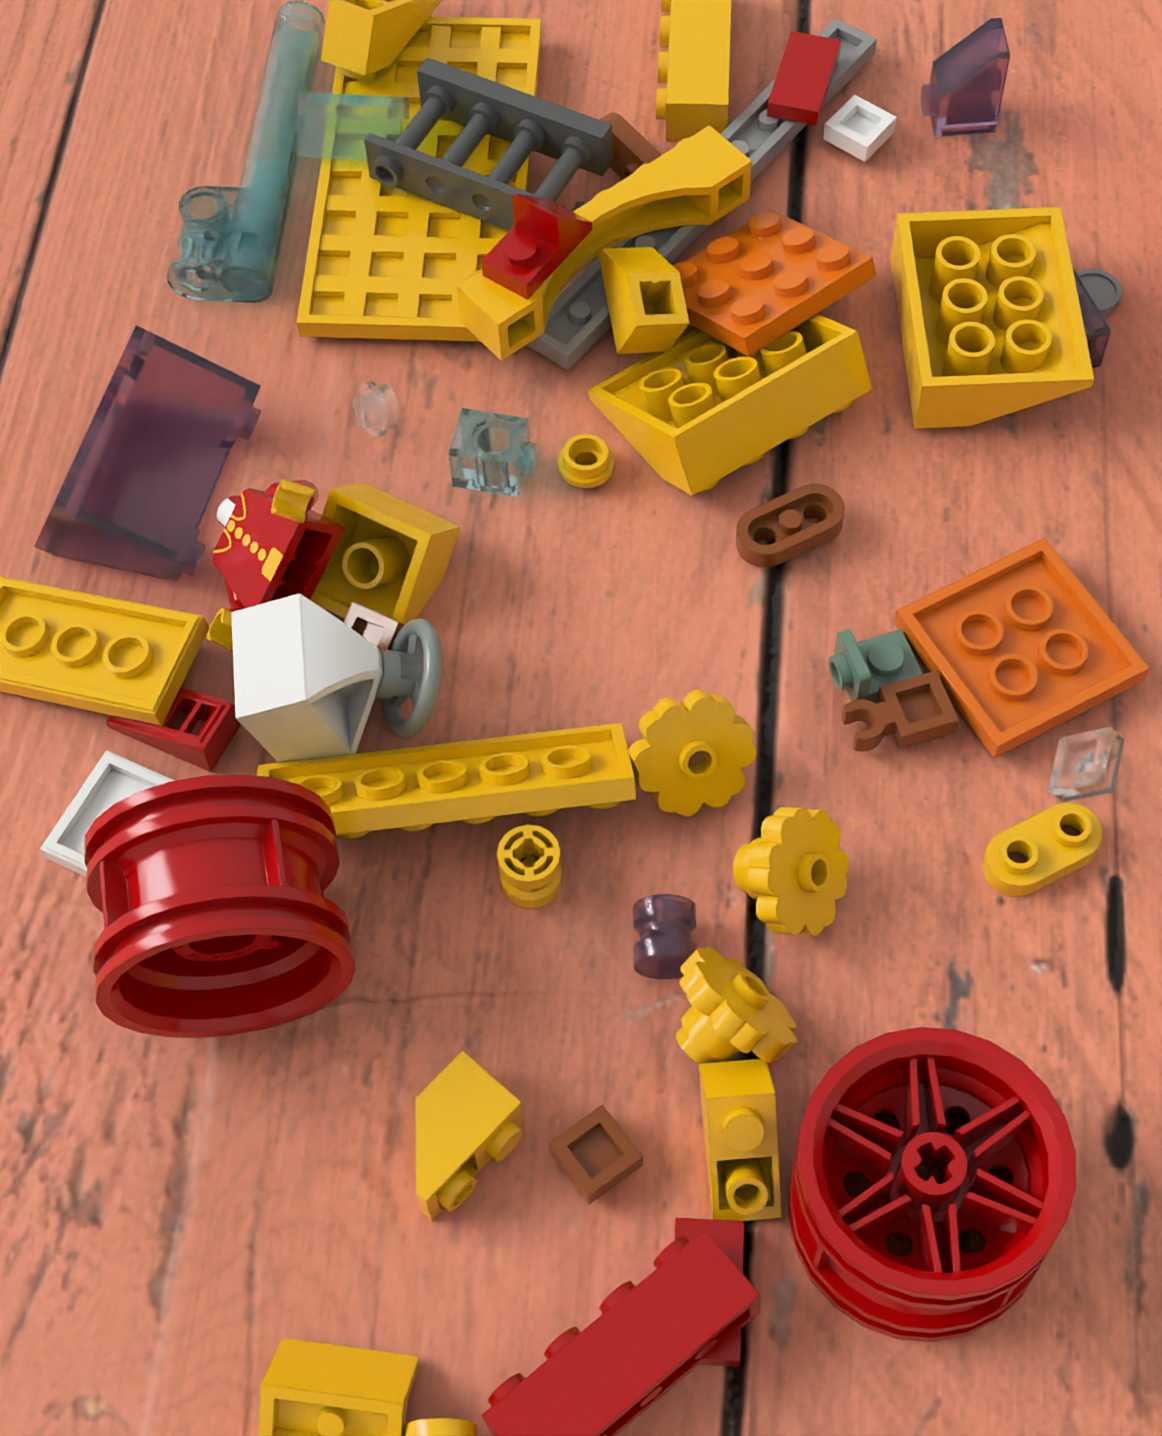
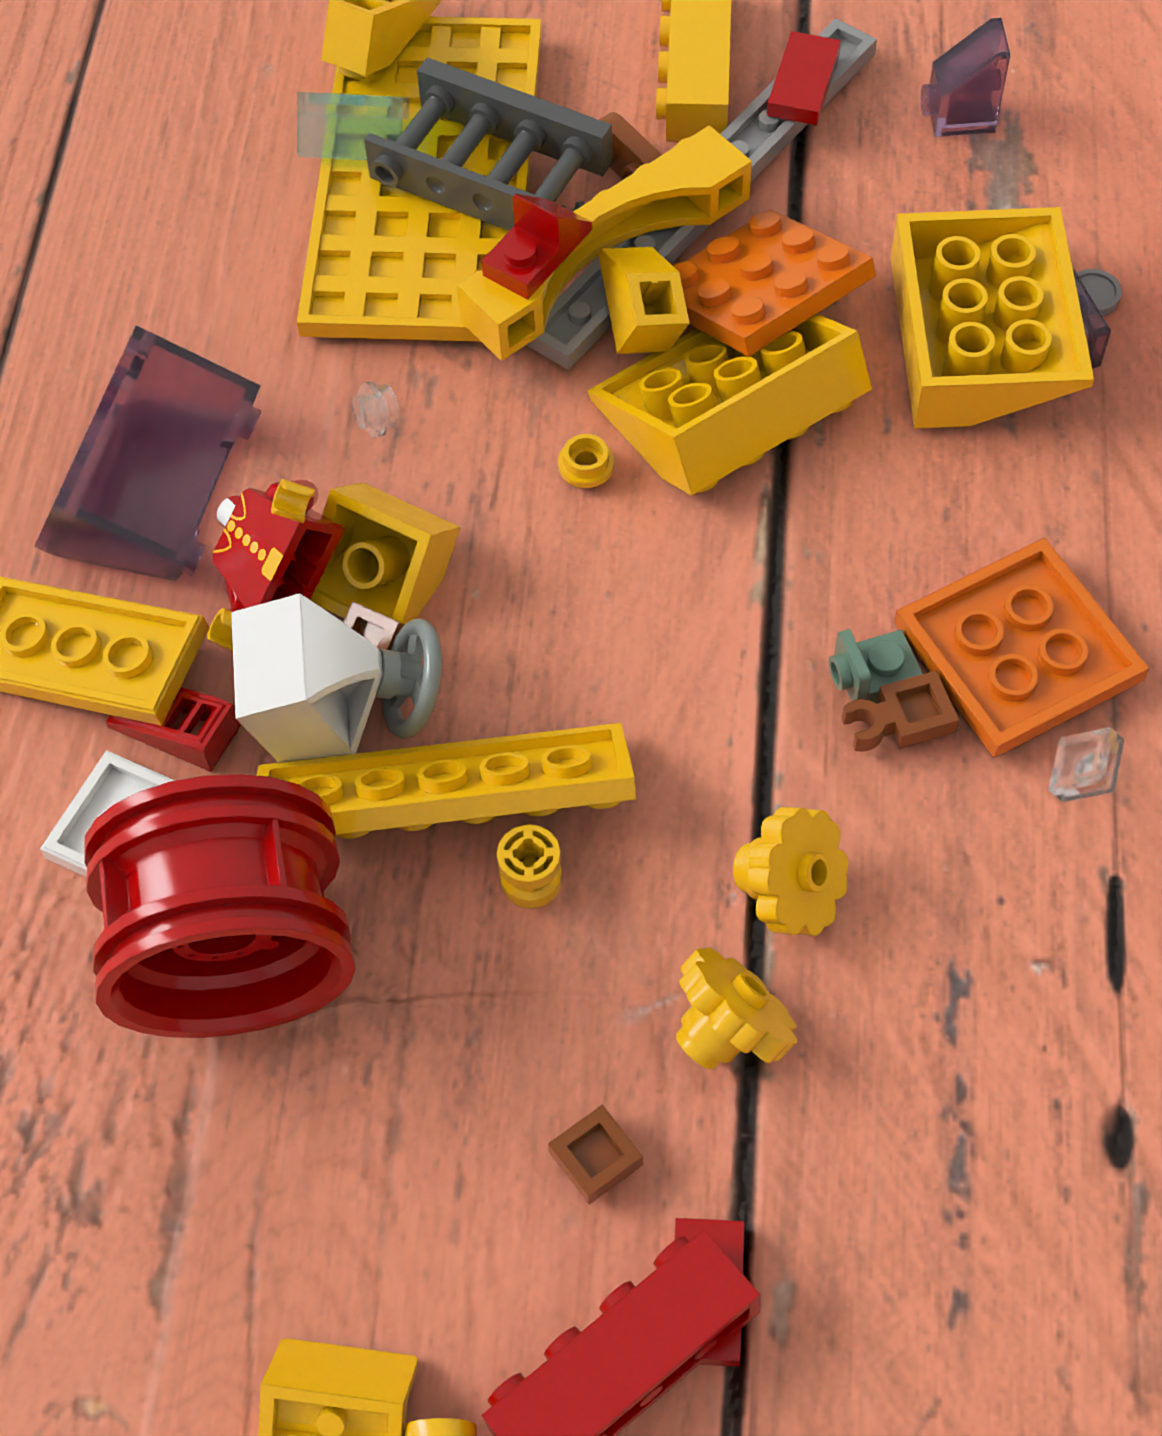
clear light blue piece [167,0,325,303] -> none
yellow slope [415,1050,524,1221] -> none
clear light blue brick [449,408,538,497] -> none
yellow plant [628,689,757,817] -> none
wheel [633,894,697,979] -> none
yellow slope [699,1059,782,1221] -> none
dark orange plate [736,484,845,568] -> none
red wheel [787,1027,1076,1342] -> none
white plate [823,94,897,162] -> none
yellow plate [982,803,1102,897] -> none

